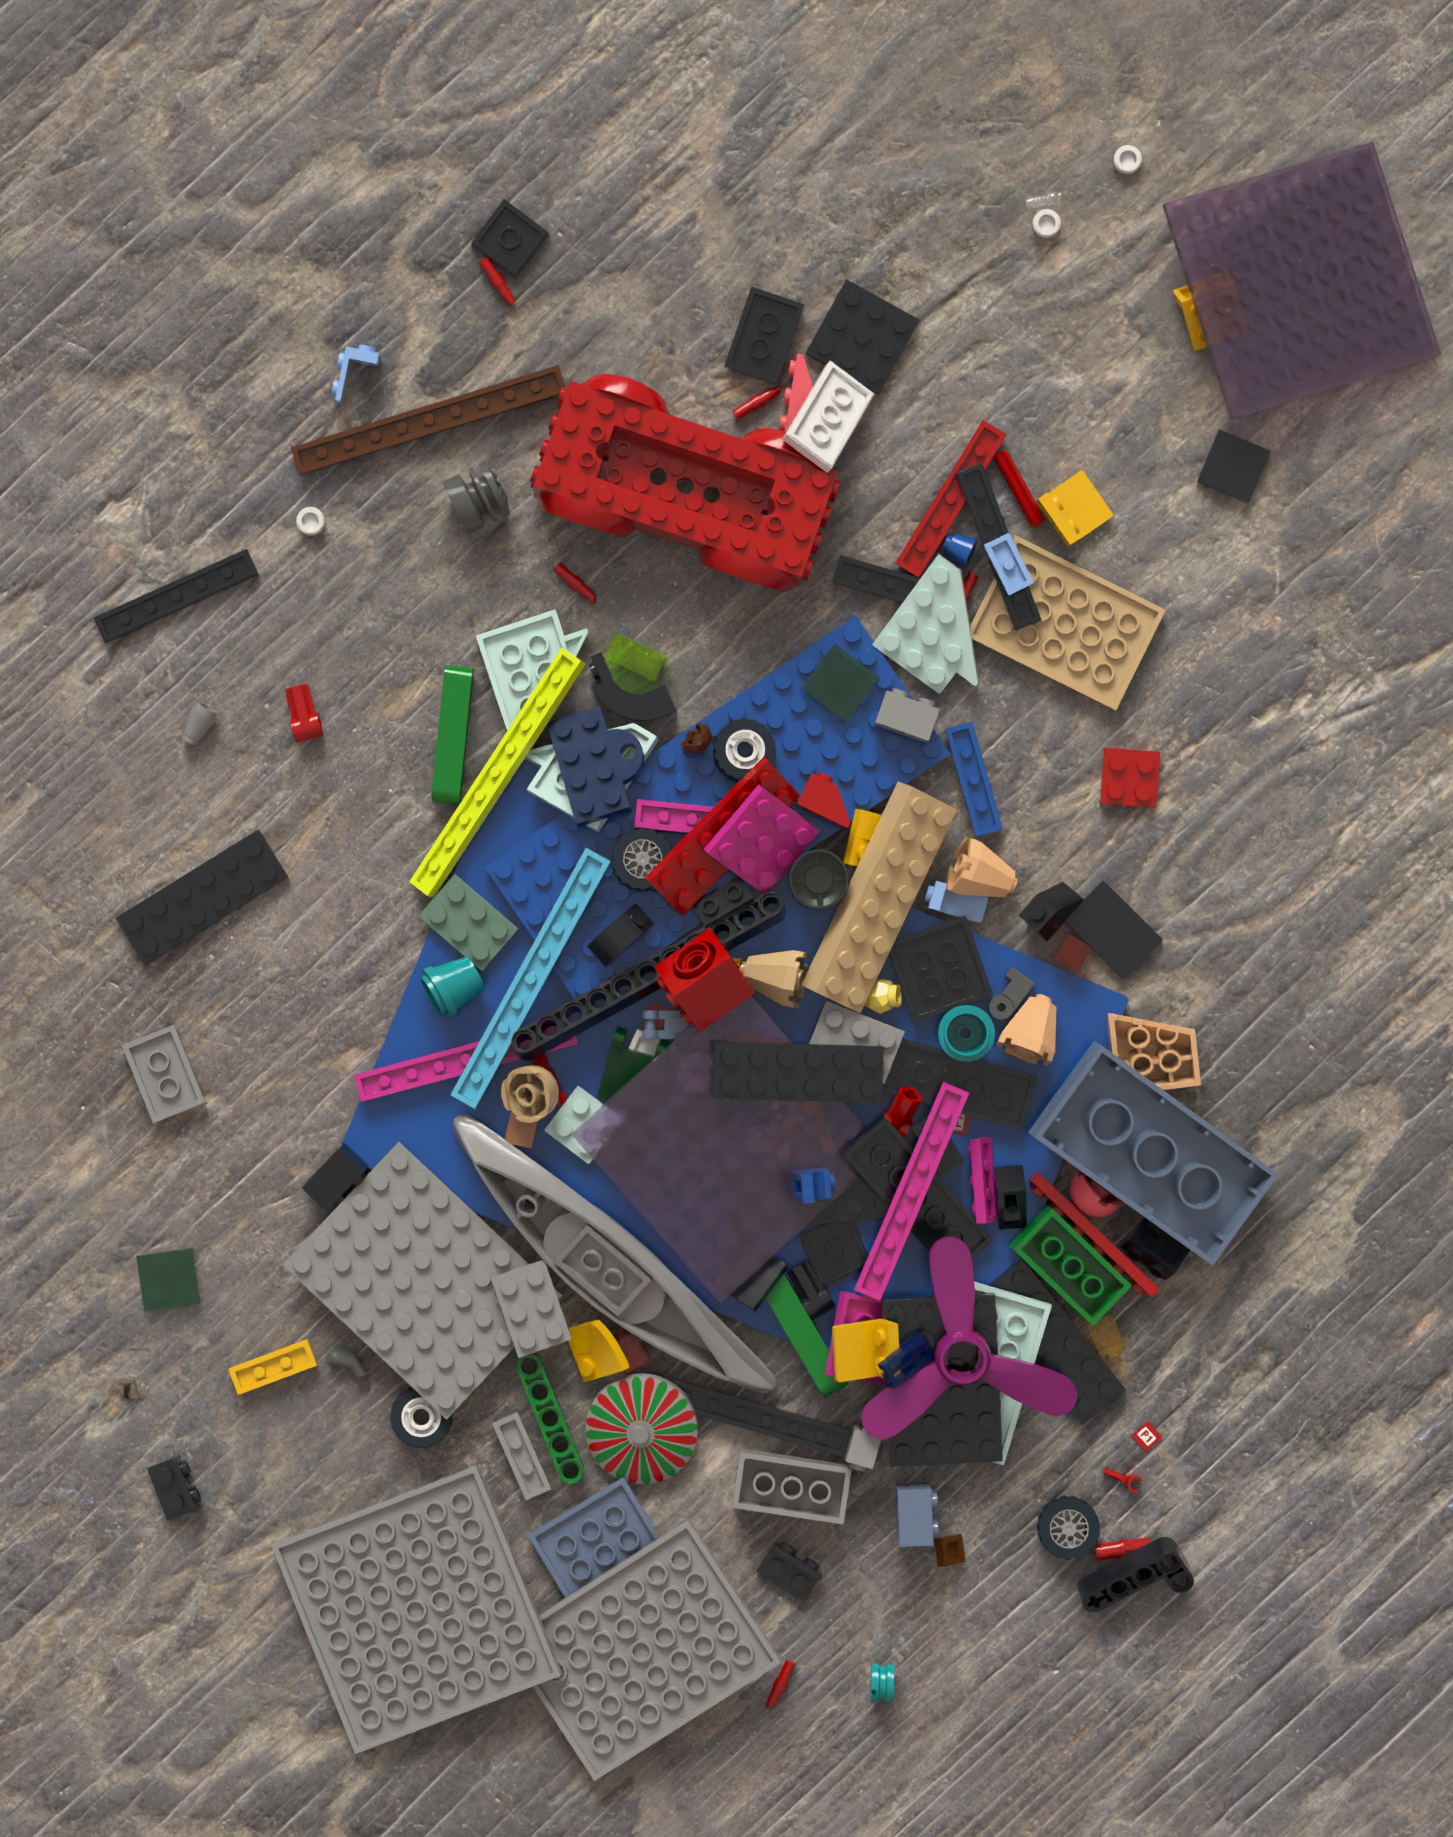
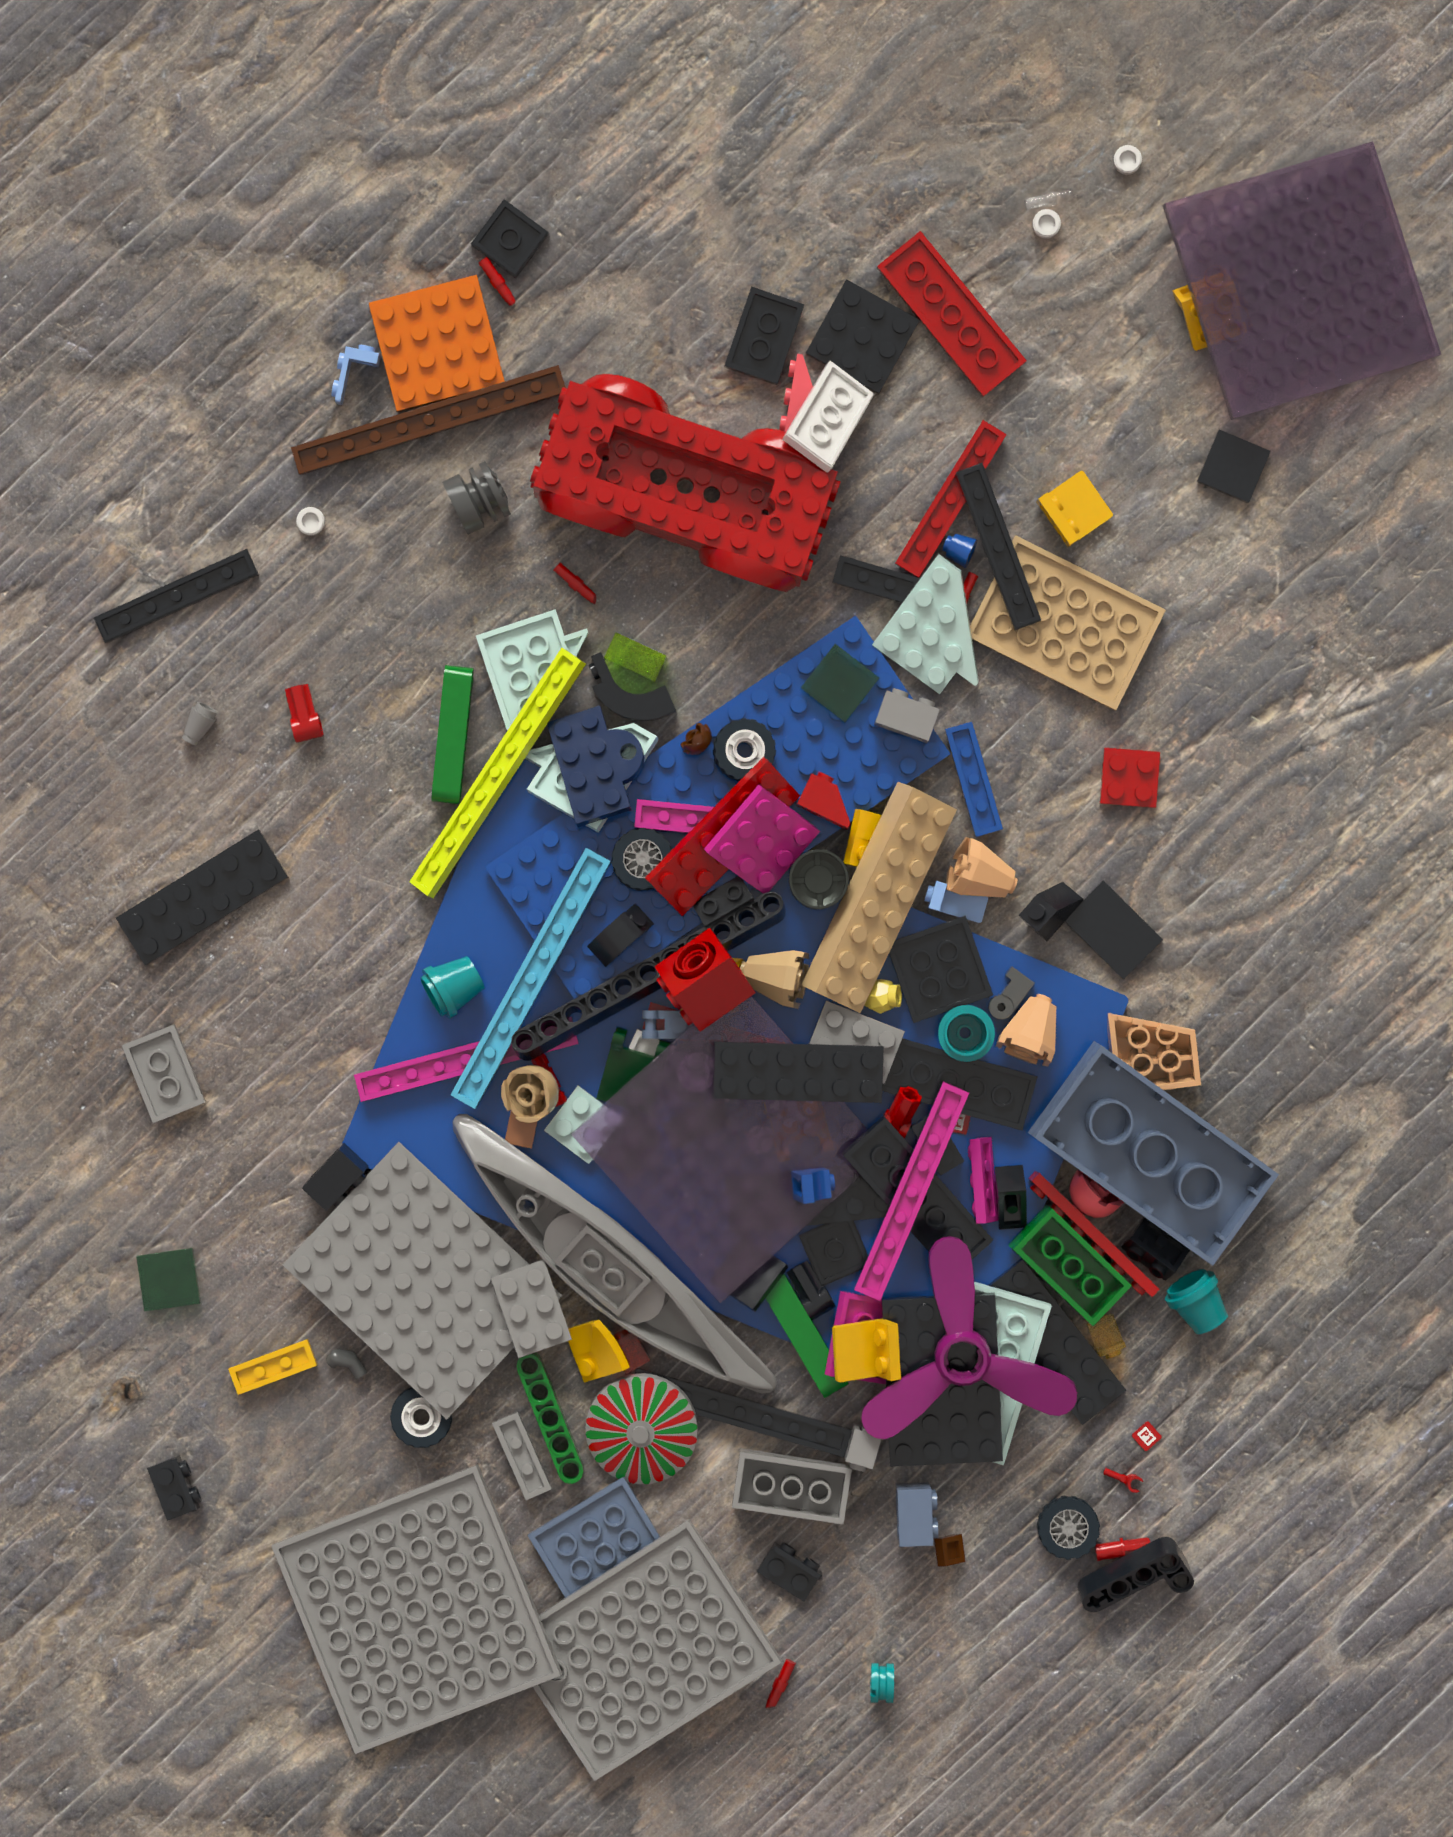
sand green plate [419,874,519,971] -> none
red piece [732,386,781,420] -> none
clear blue tile [877,1333,935,1389] -> none
light blue plate [983,533,1034,596] -> none
red axle [994,450,1045,528] -> none
clear red brick [1052,934,1092,972] -> none
none -> orange plate [369,275,505,412]
none -> red plate [877,231,1027,397]
none -> teal piece [1165,1269,1228,1334]

